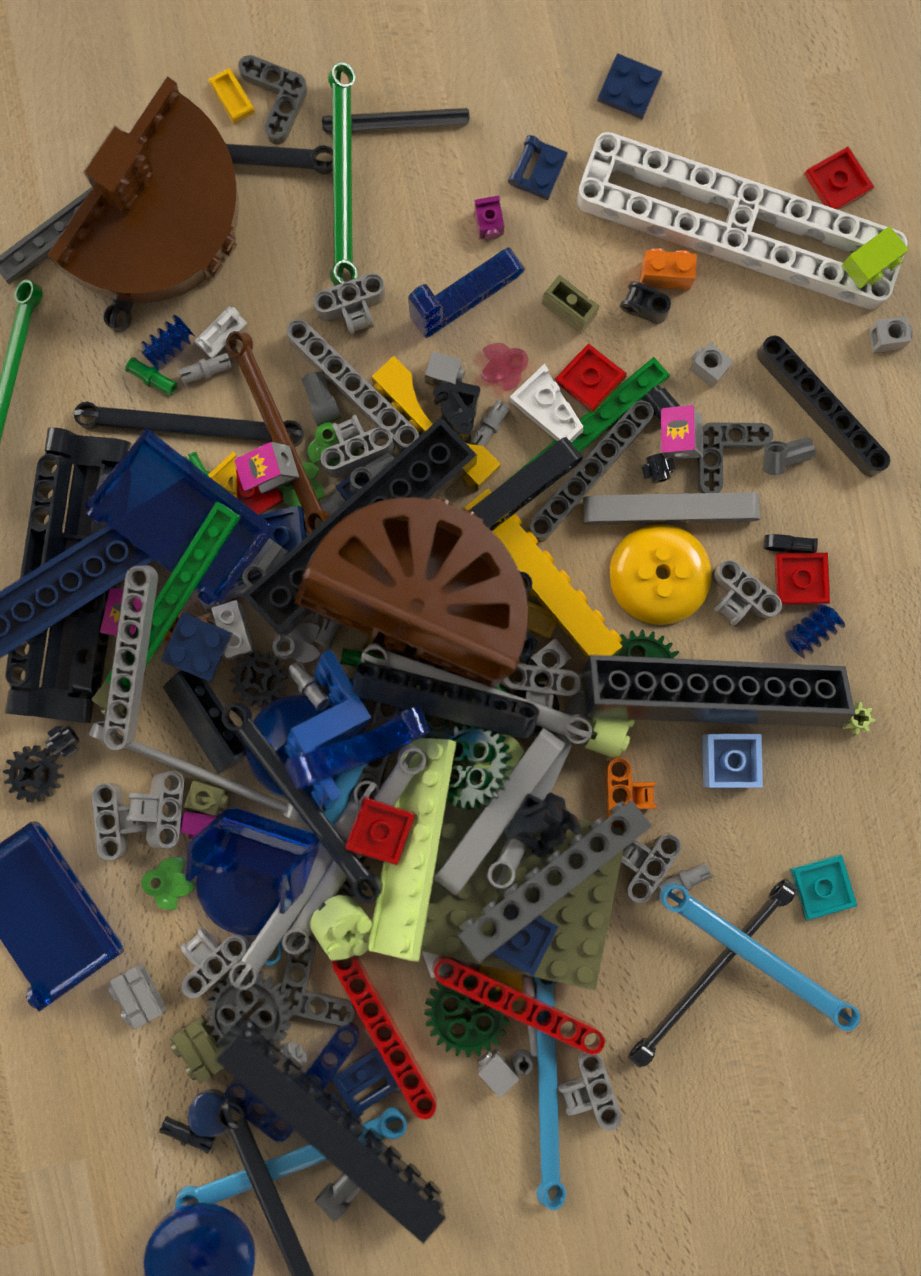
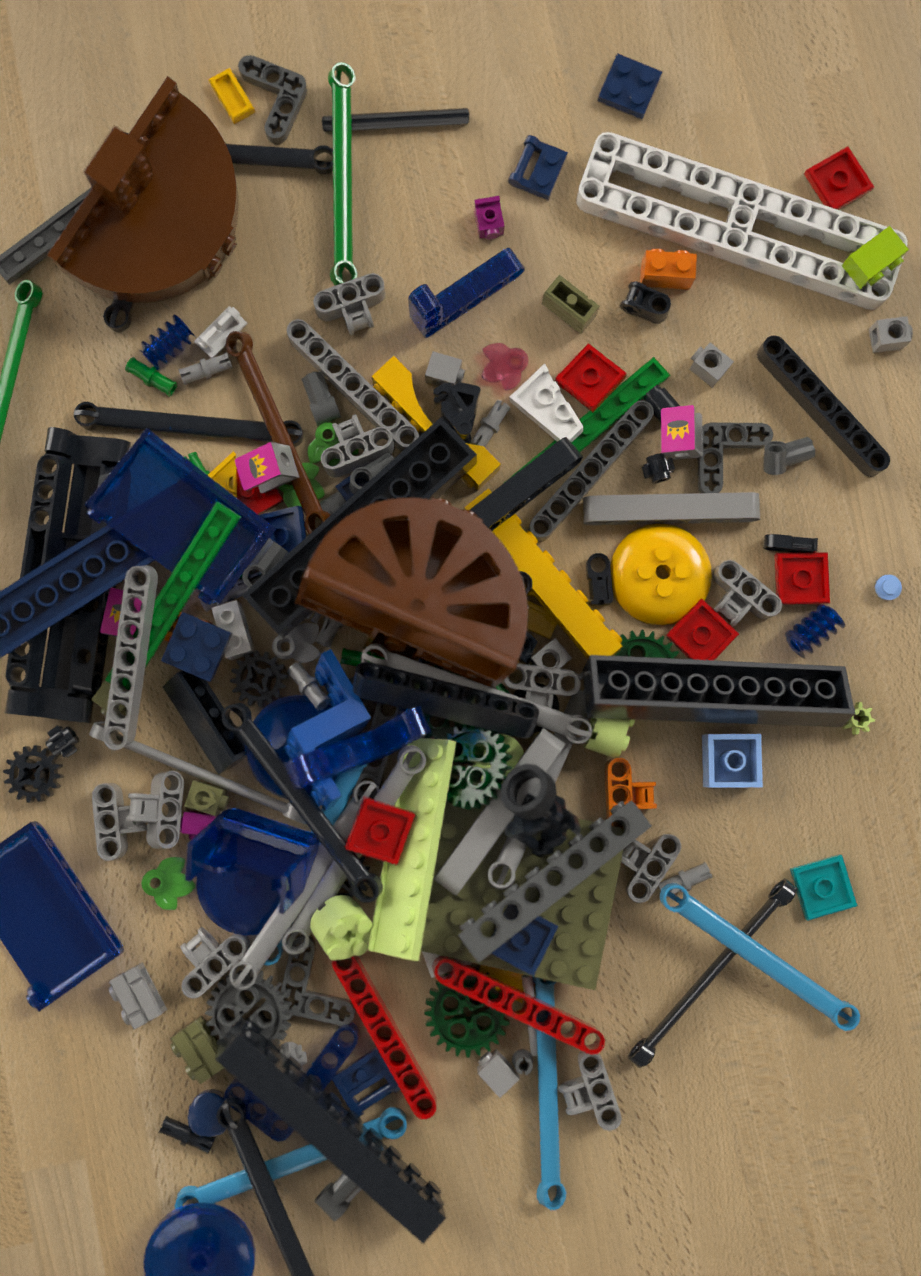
none -> black tyre [501,764,557,820]
none -> black piece [586,553,613,606]
none -> red plate [665,598,739,660]
none -> light blue plate [875,575,902,600]

